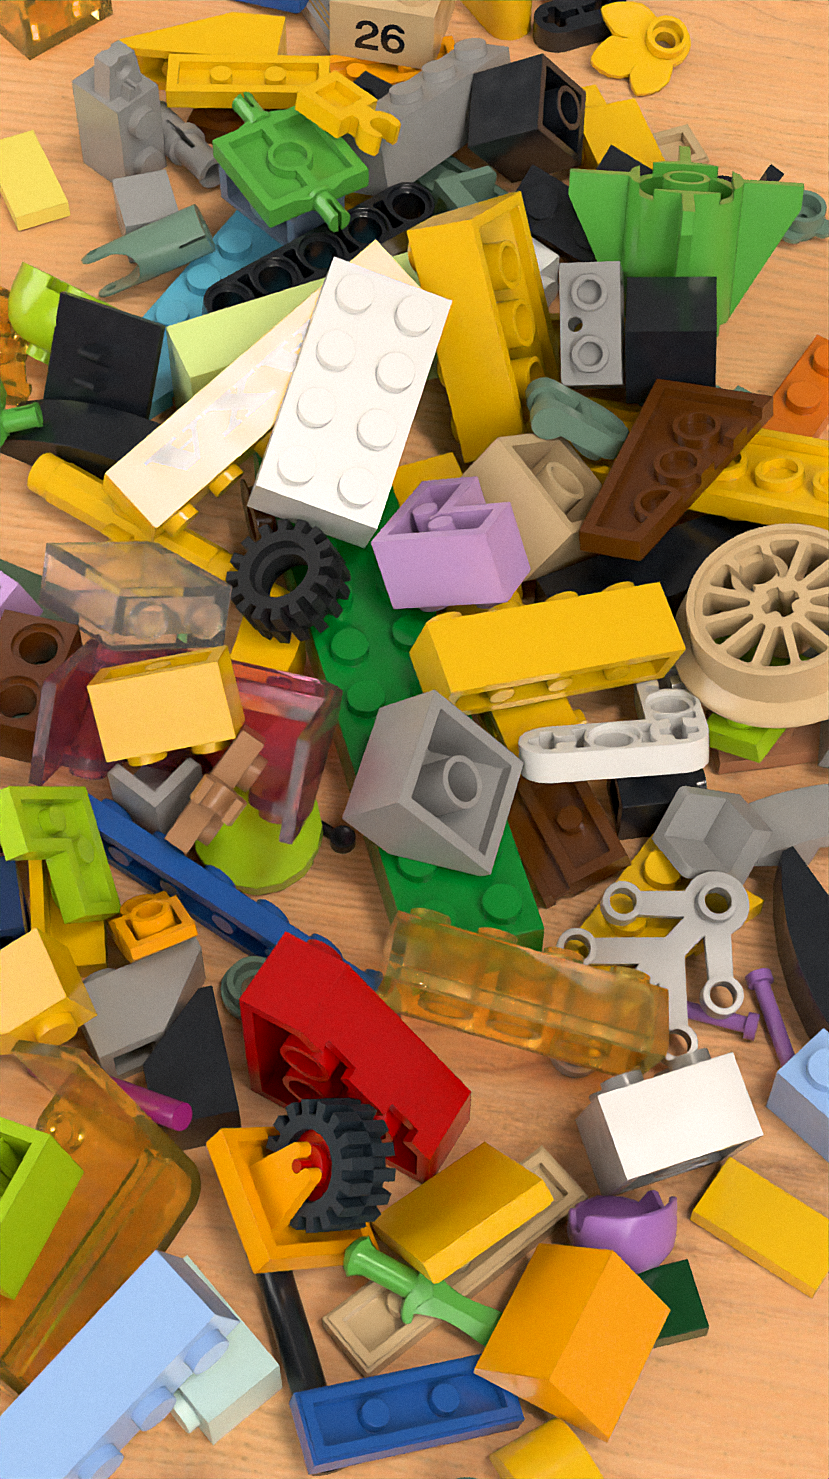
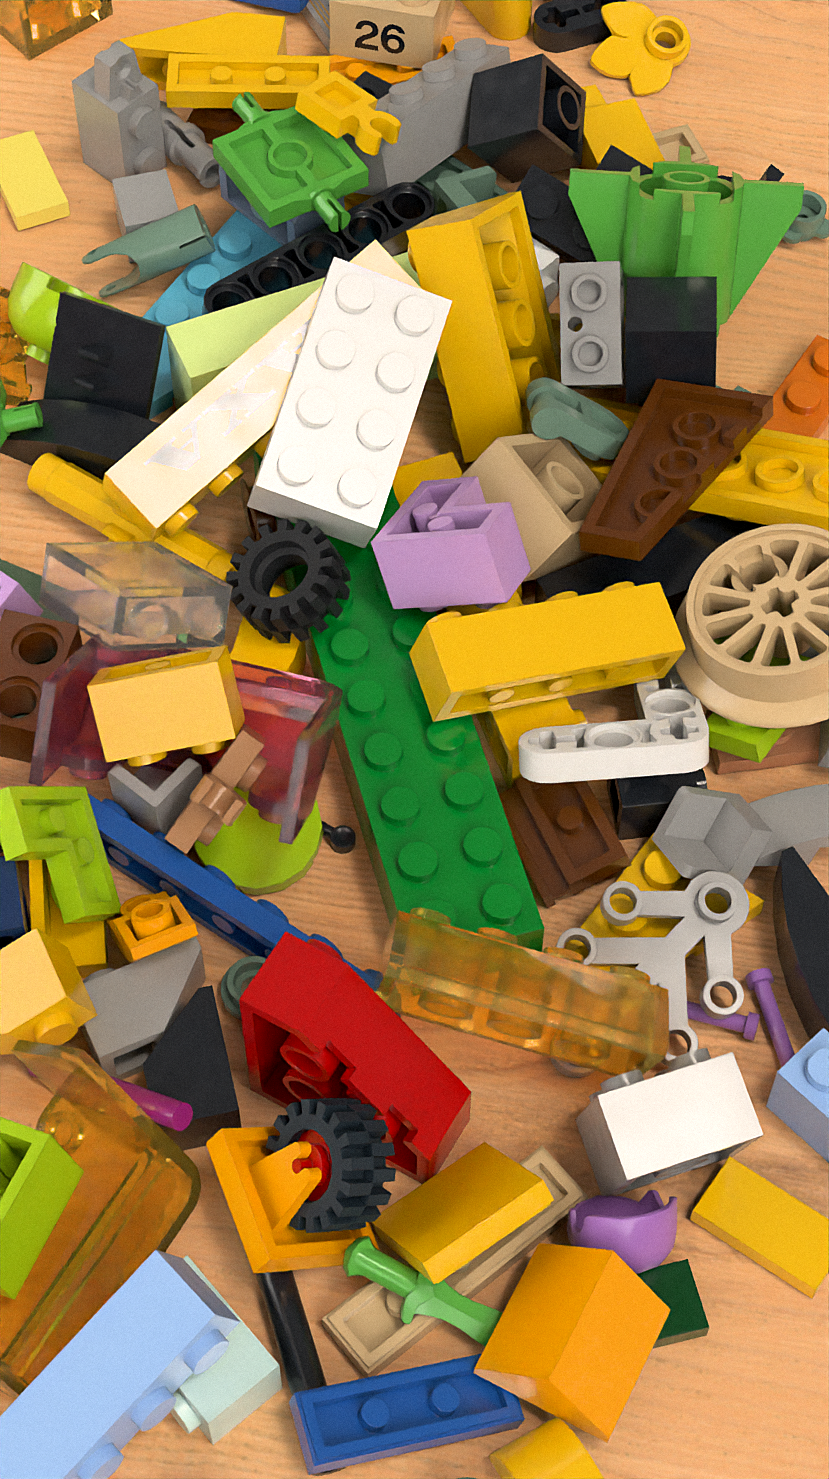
light grey slope [342,690,524,876] -> none

